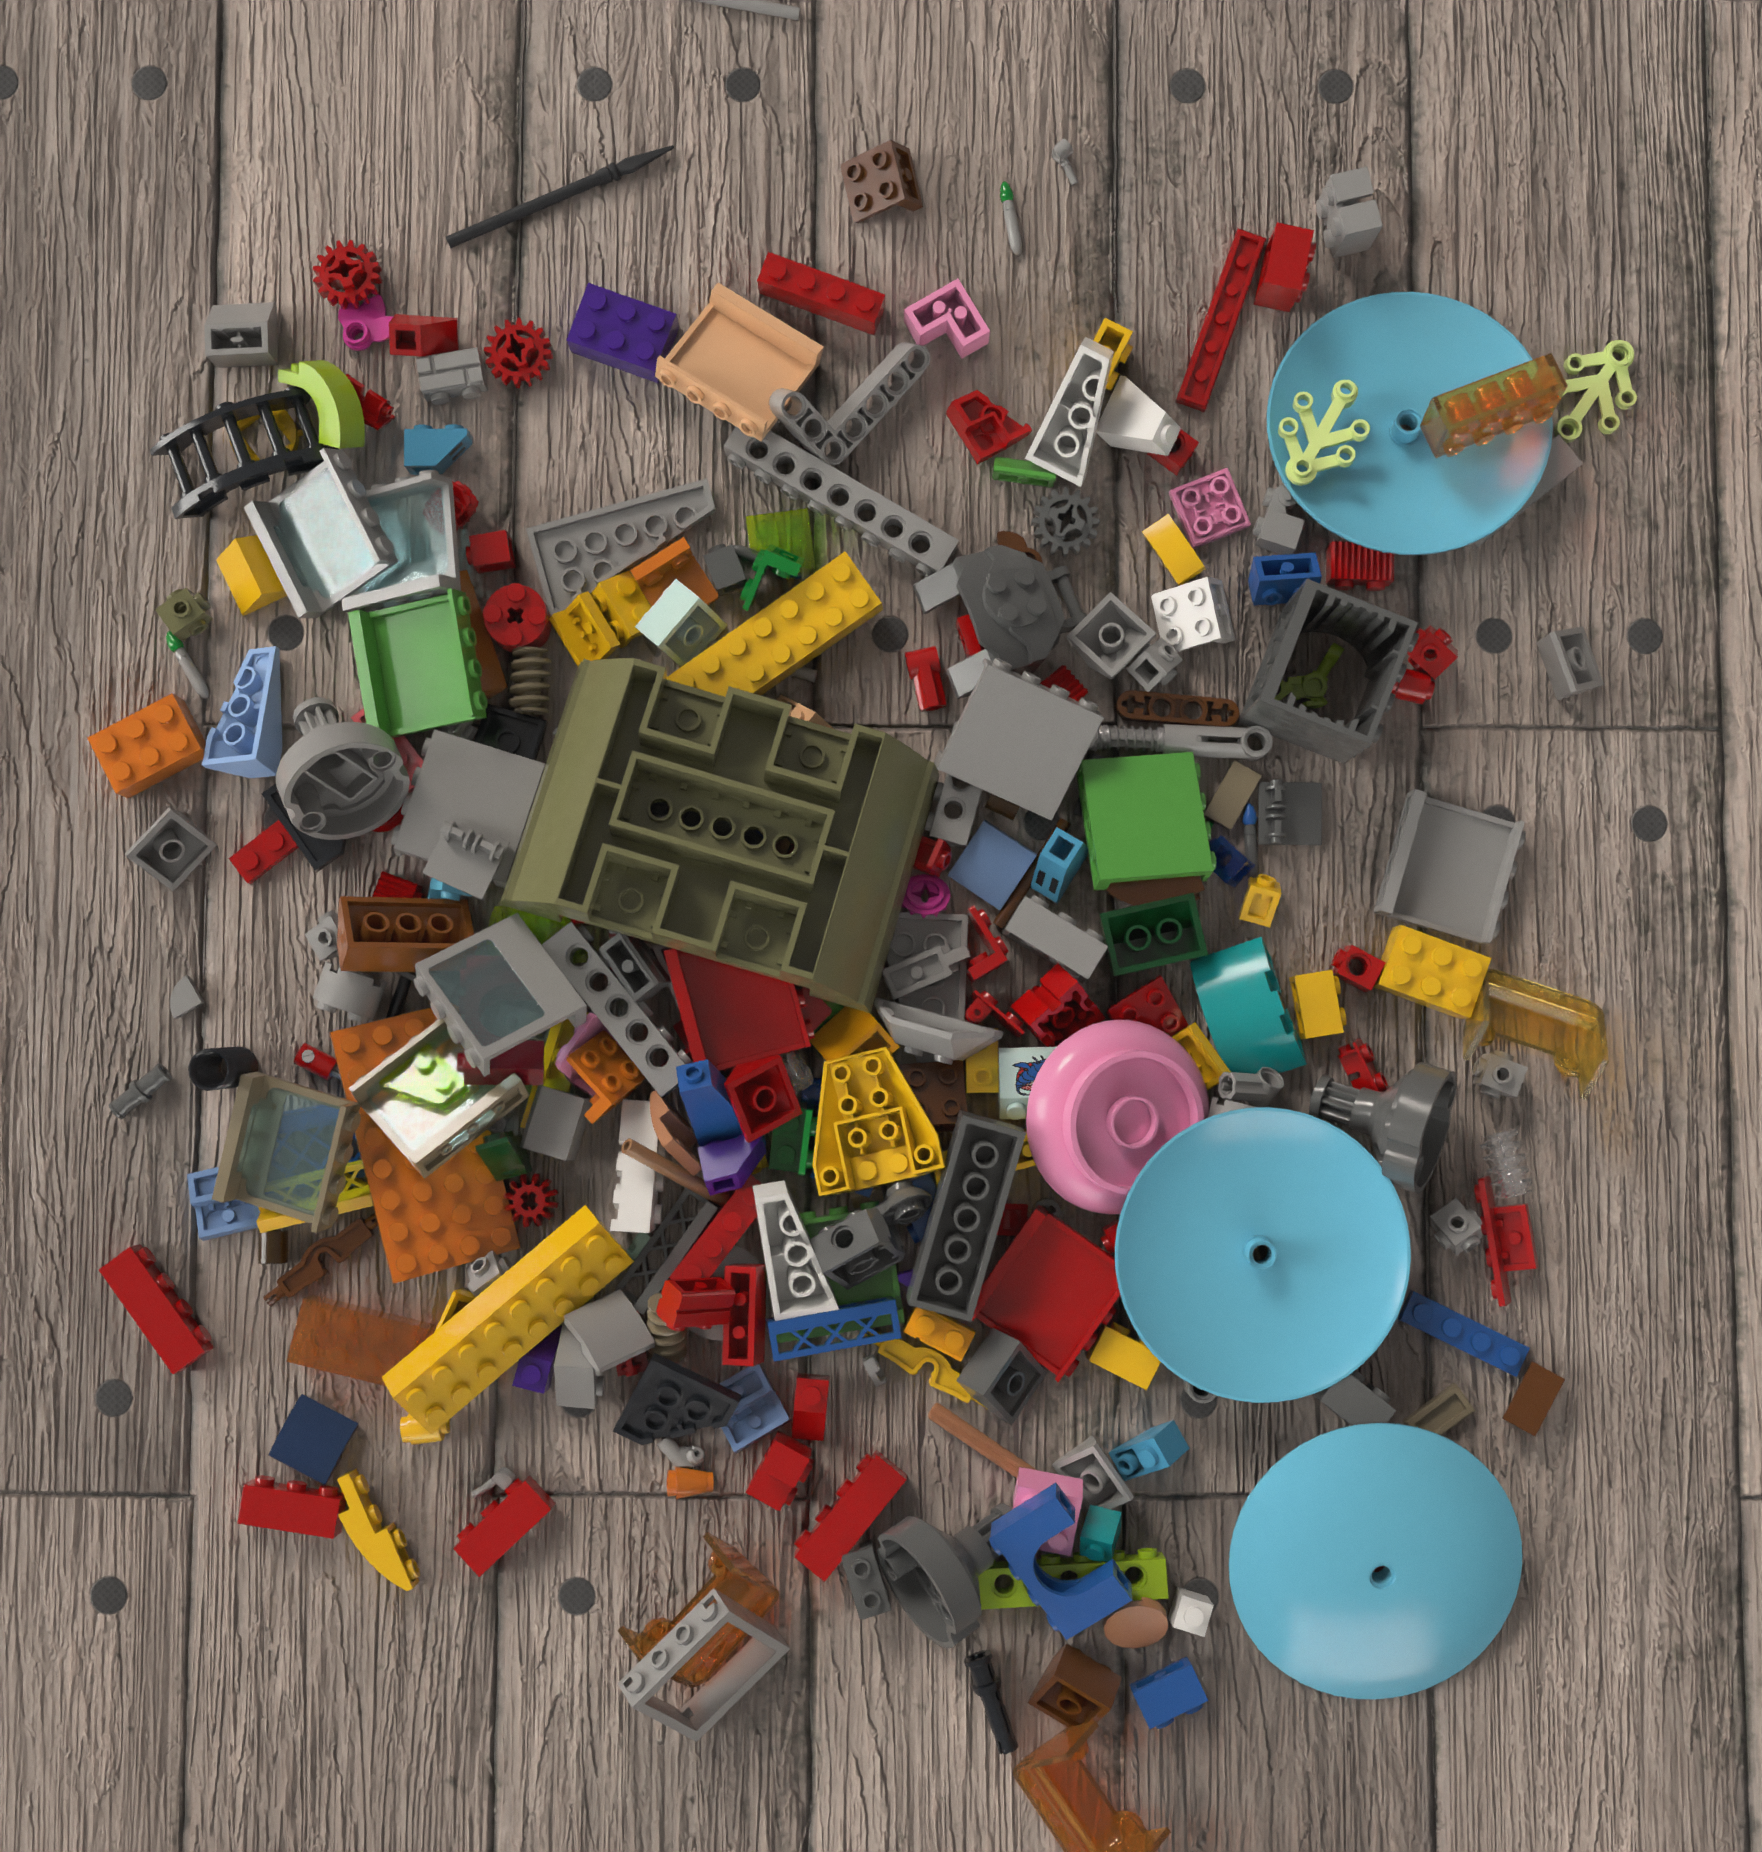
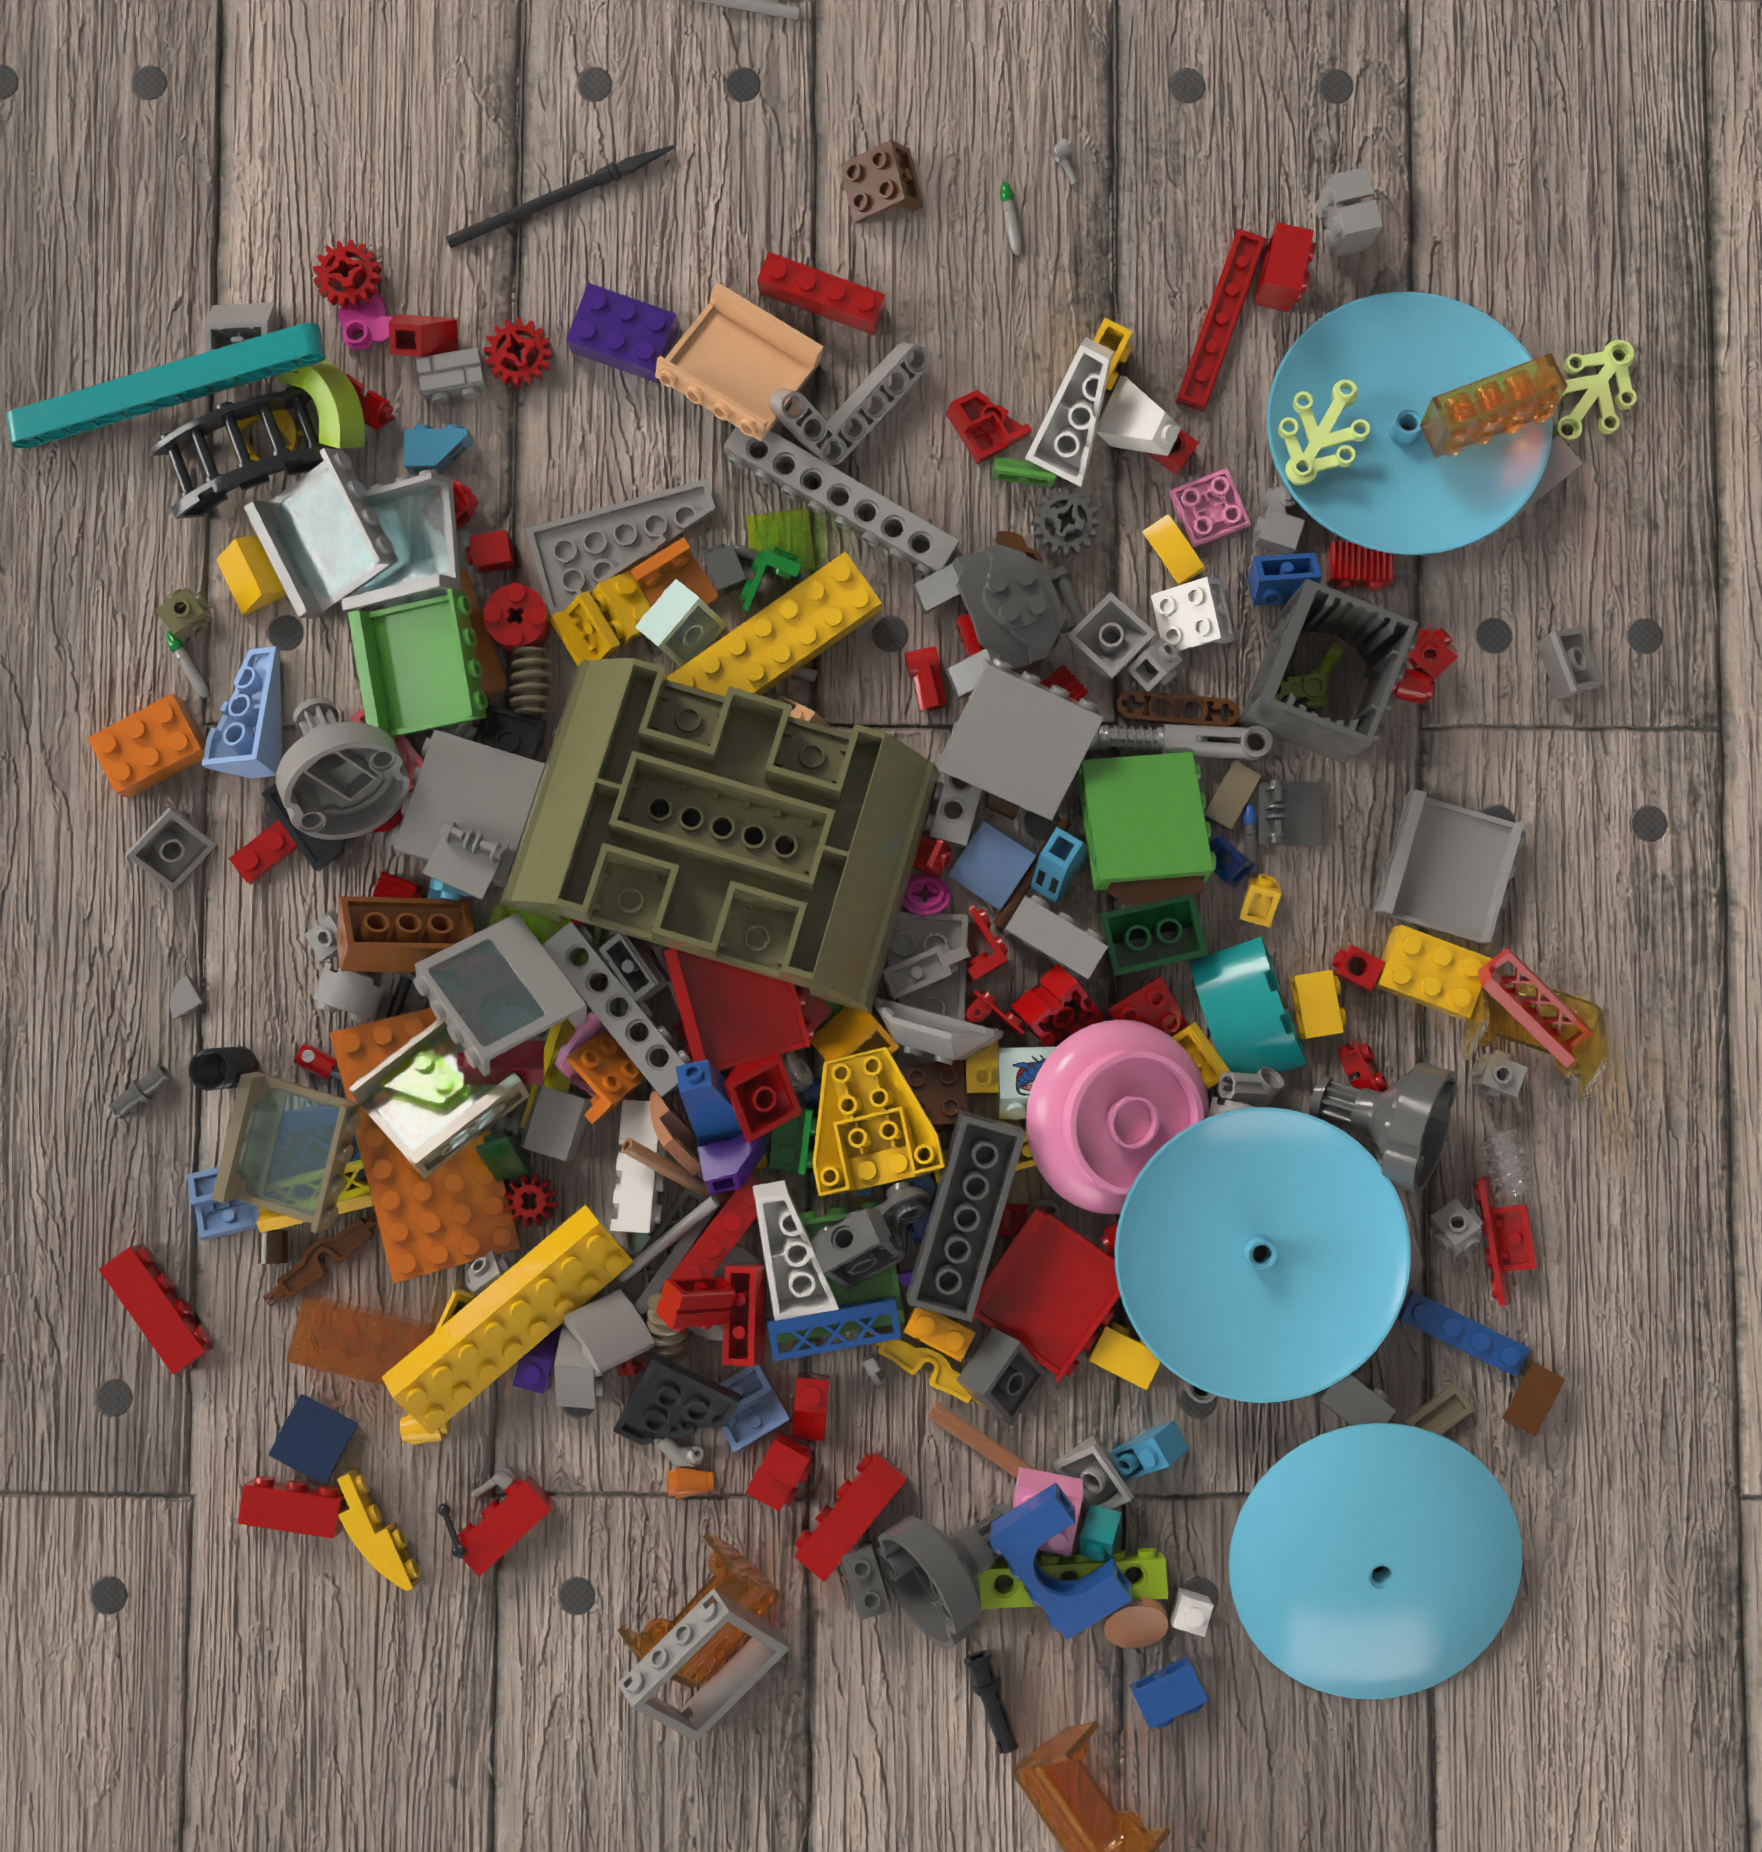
bright pink brick [904,278,990,359] -> none
reddish brown slope [1028,1643,1122,1736] -> none
none -> teal beam [5,323,326,449]
none -> black hinge [438,1503,467,1559]
none -> light grey bar [617,1195,720,1283]
none -> red fence [1478,948,1593,1068]

